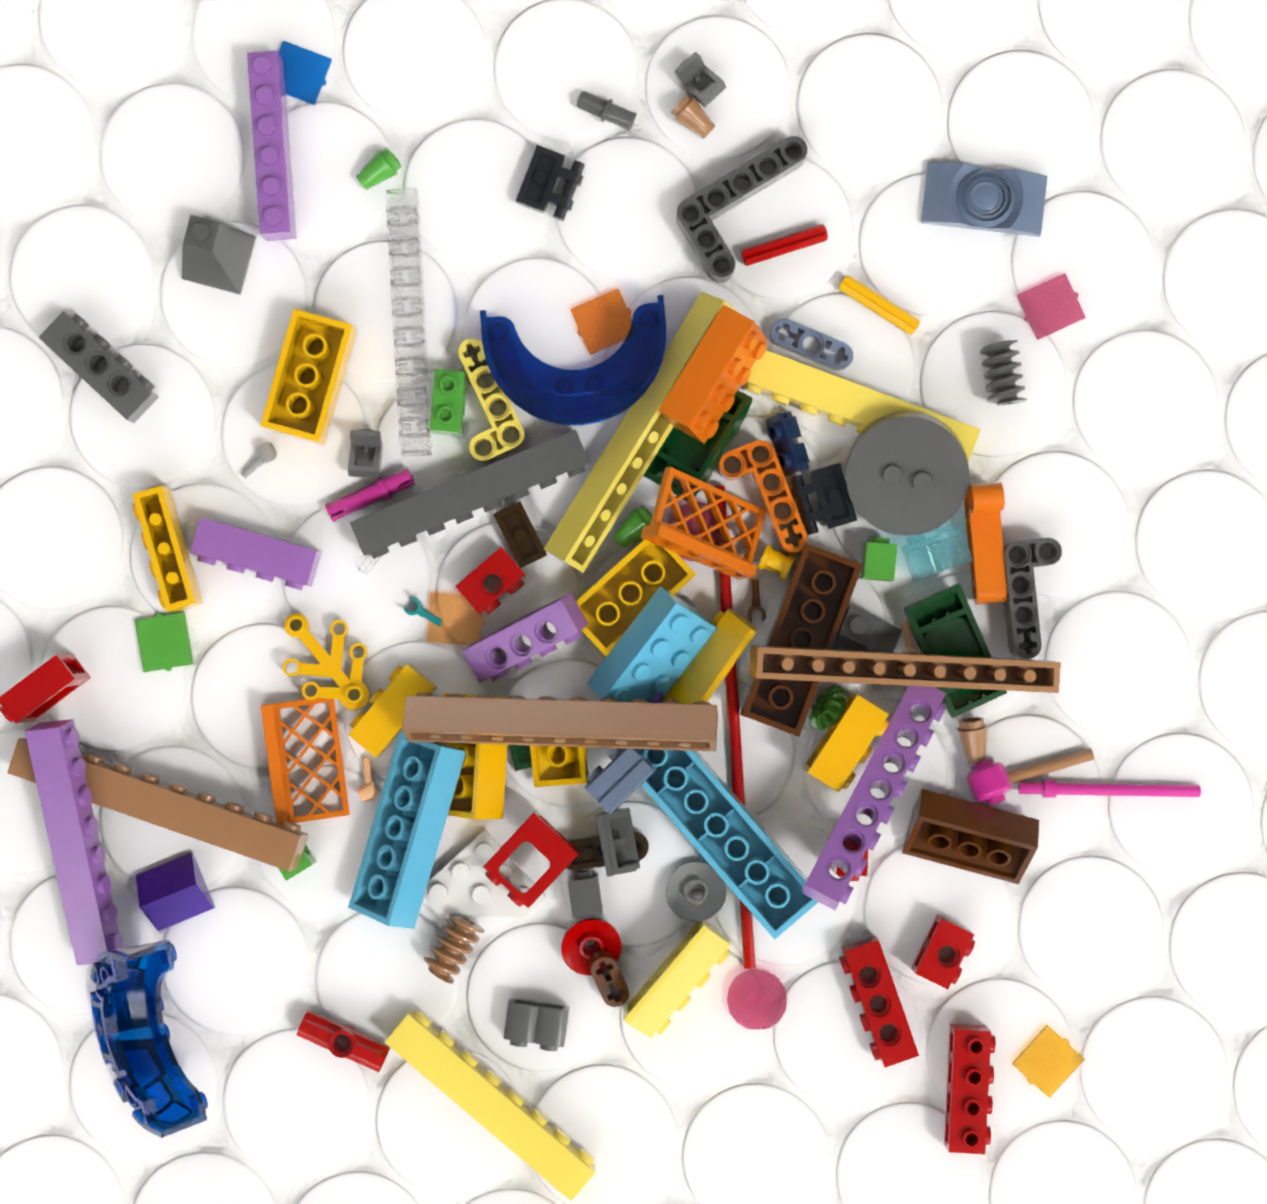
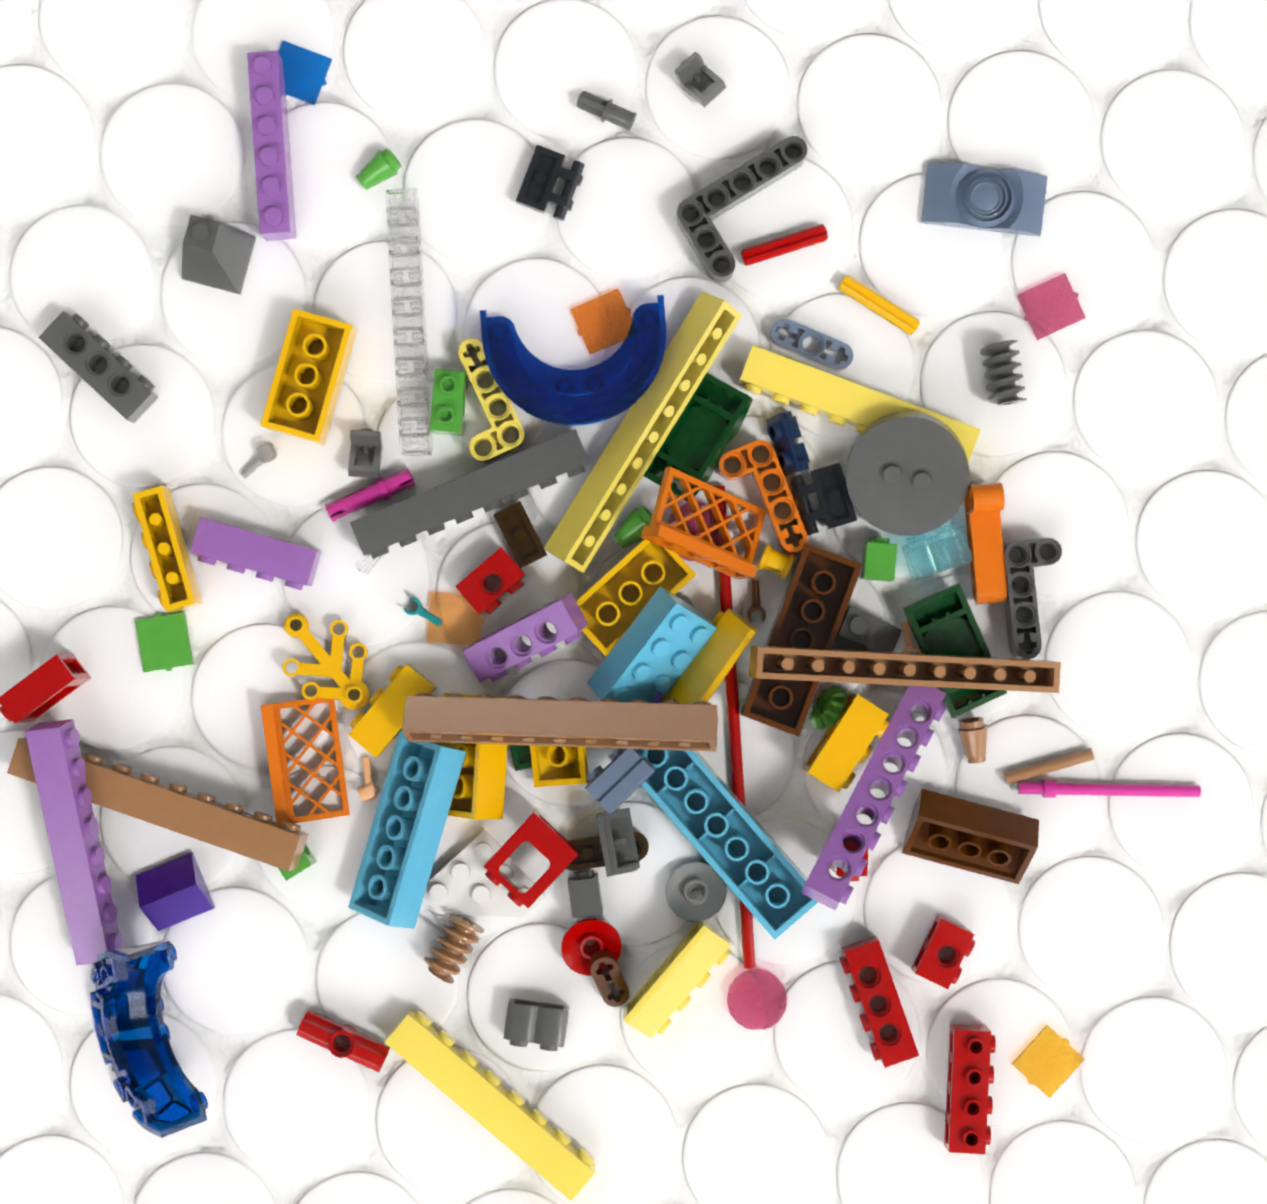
orange brick [658,305,768,444] -> none
medium nougat cone [671,94,716,139] -> none
dark pink head [967,759,1012,806] -> none

